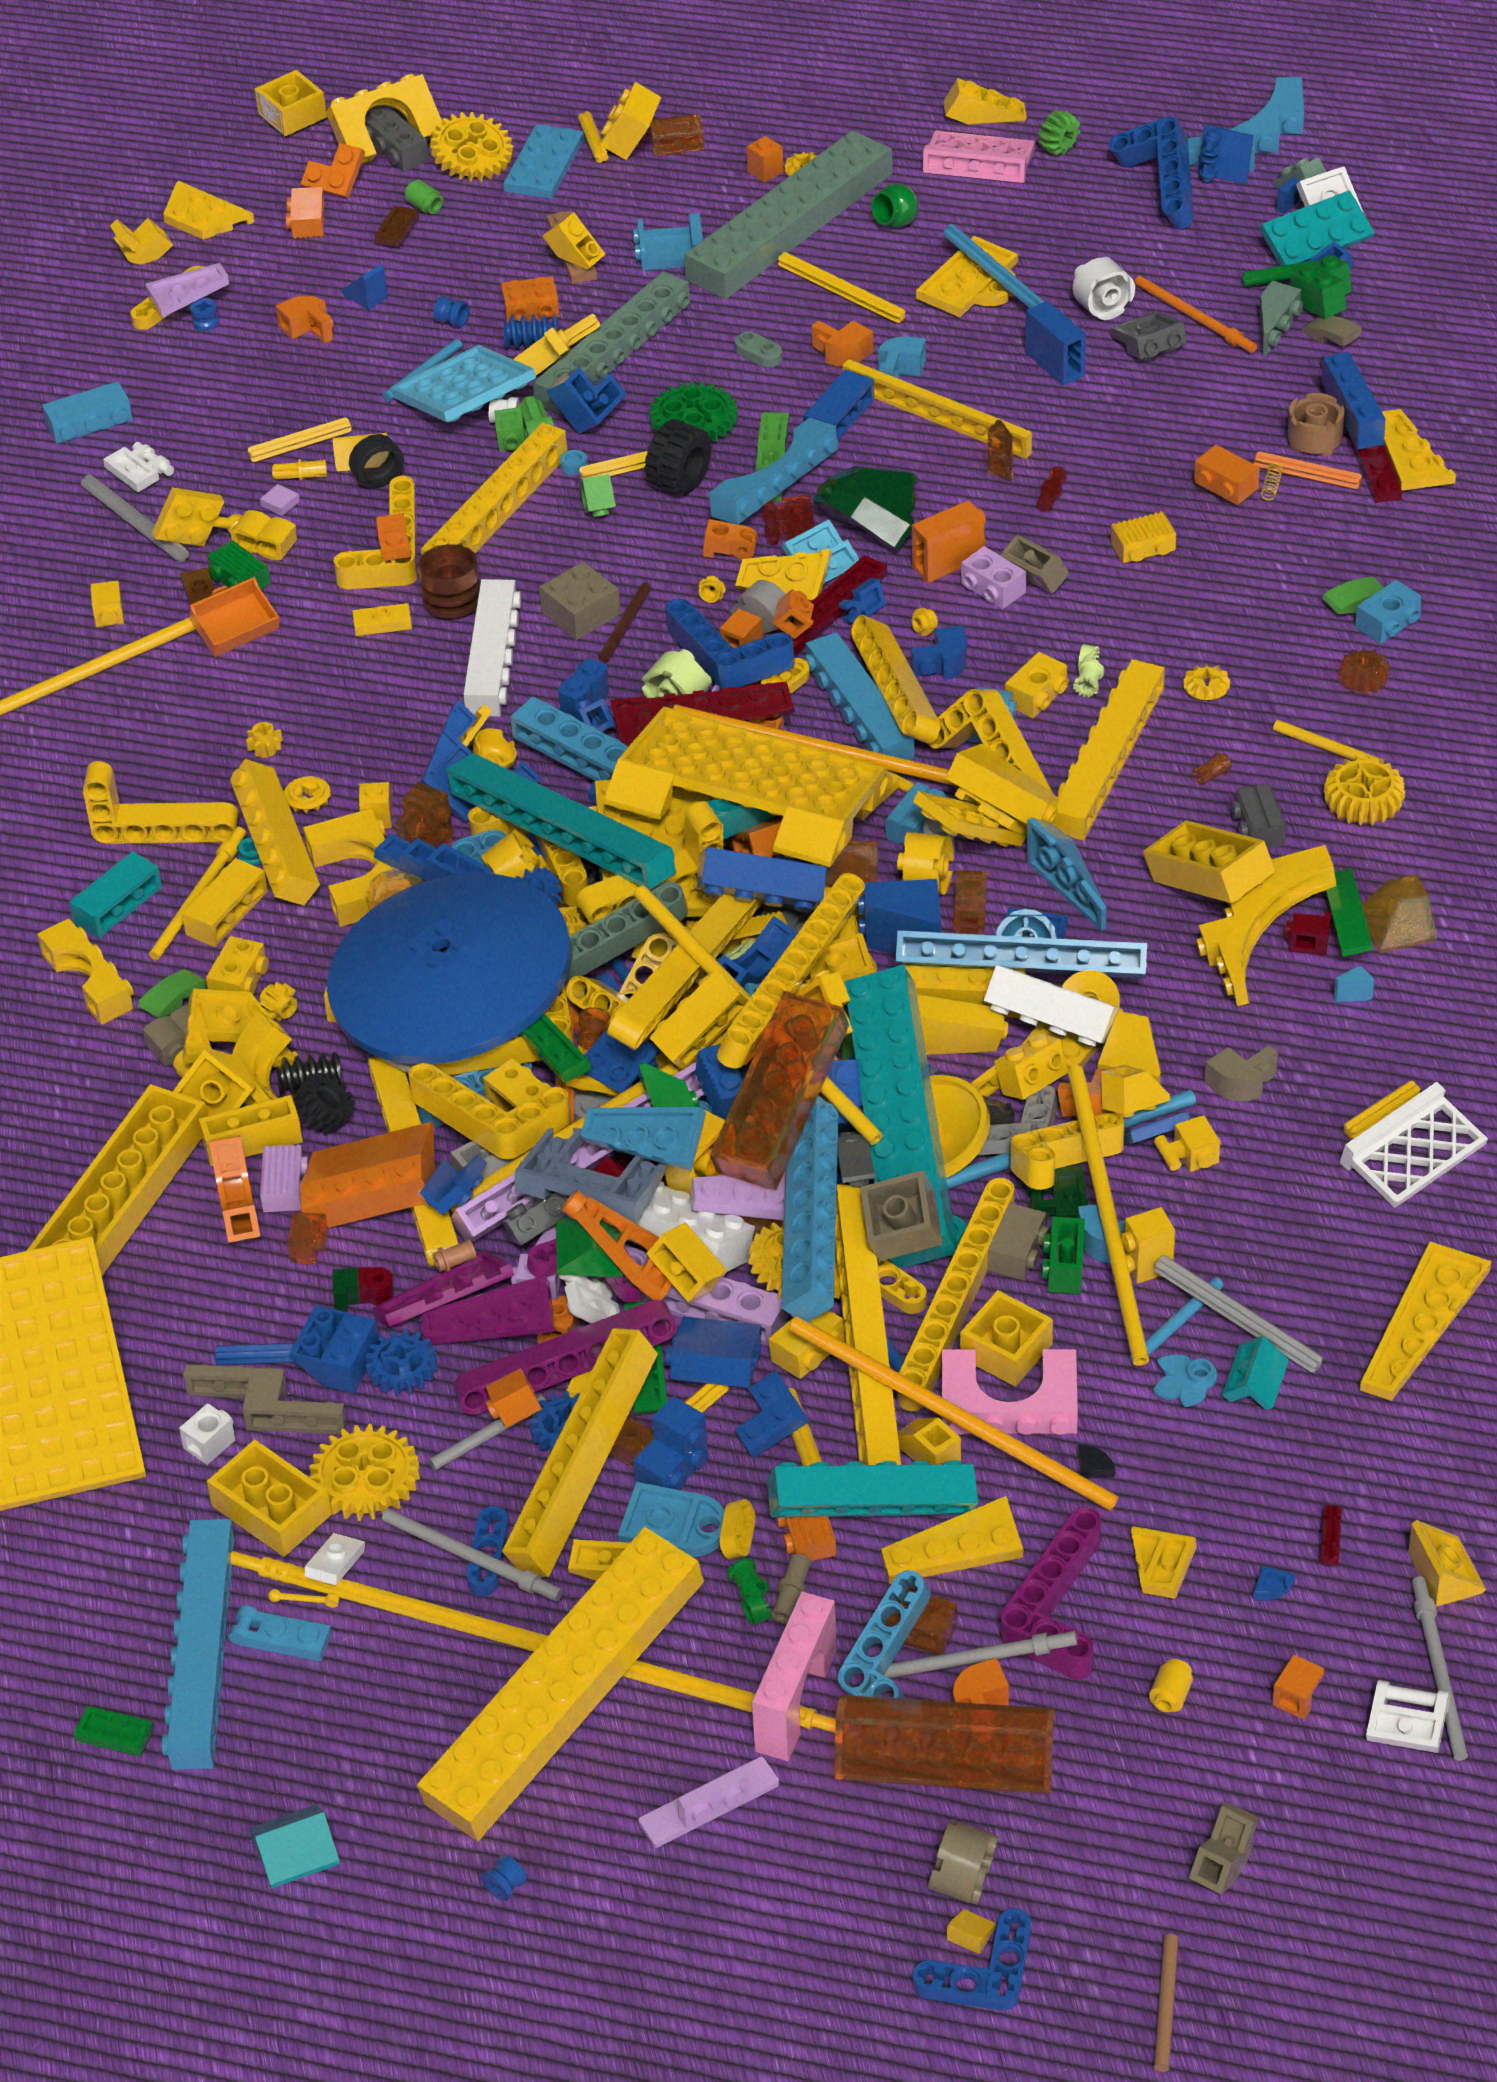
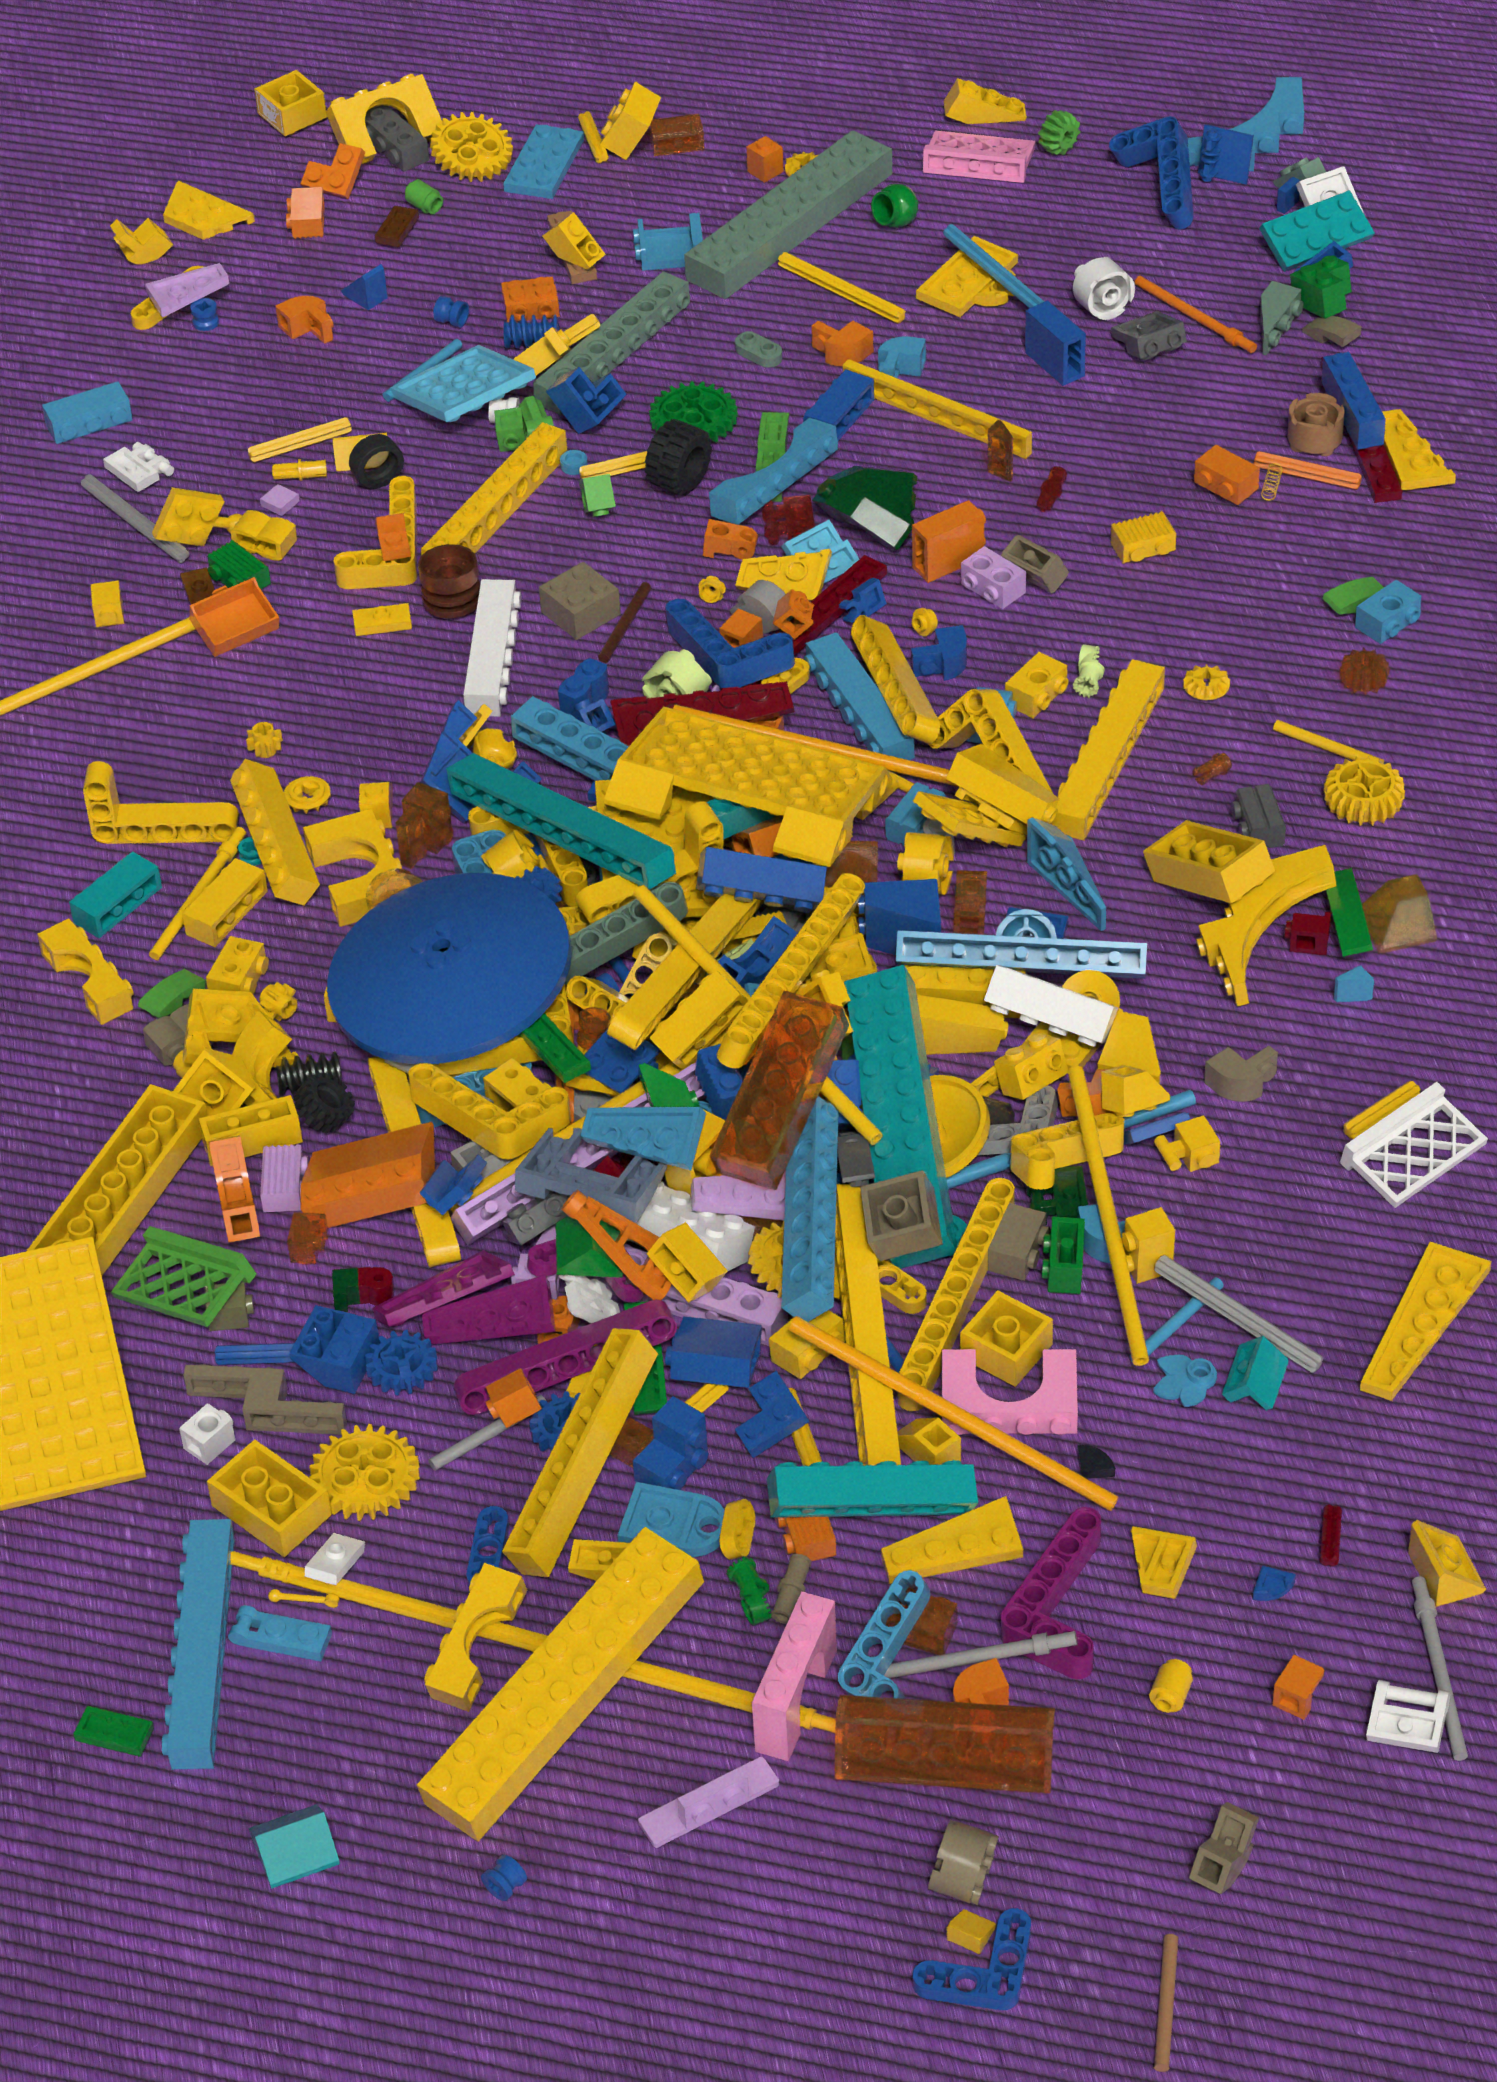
blue slope [374,833,493,881] -> none
light grey bar [382,1508,563,1602] -> none
nougat pin [433,1239,477,1272] -> none
green axle [1242,260,1319,287] -> none
none -> bright green fence [111,1226,257,1327]
none -> olive brick [205,1282,254,1331]
none -> yellow arch [424,1563,527,1712]

